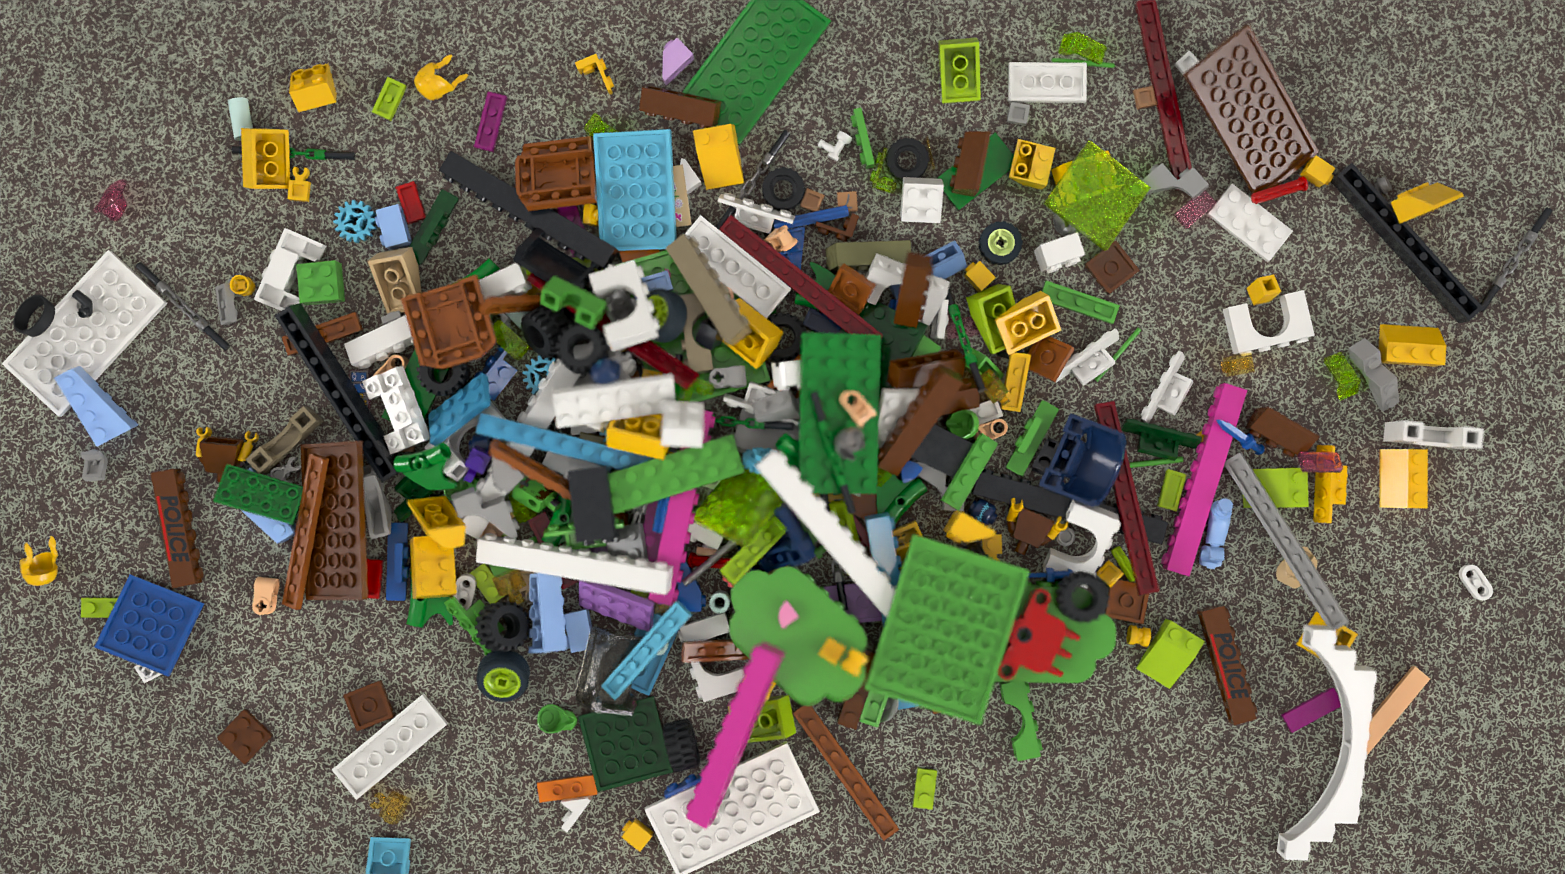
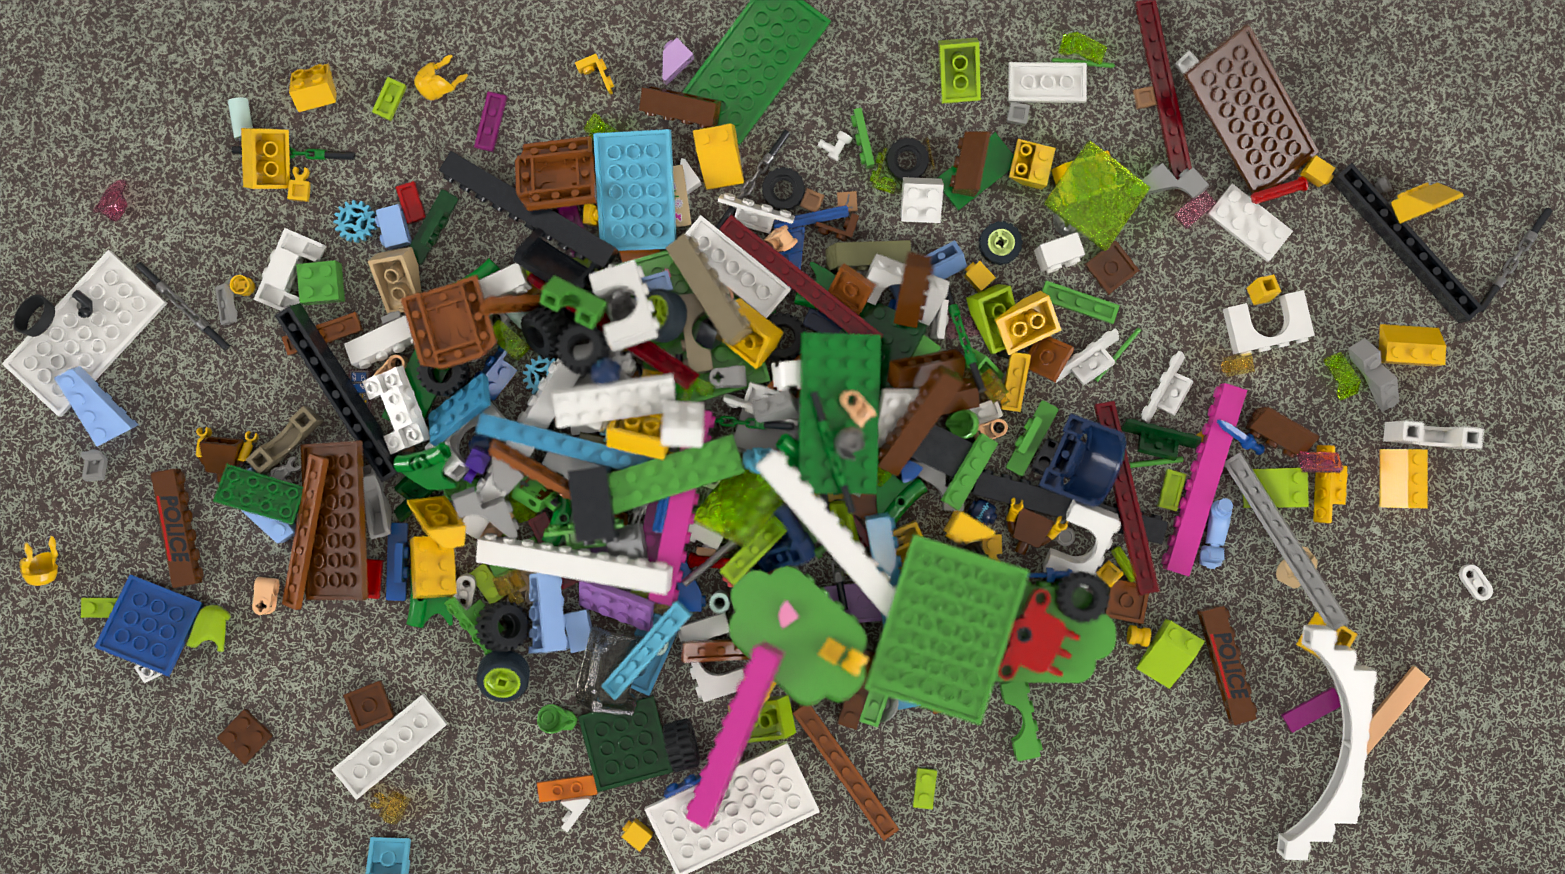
none -> lime hair [186,605,231,652]

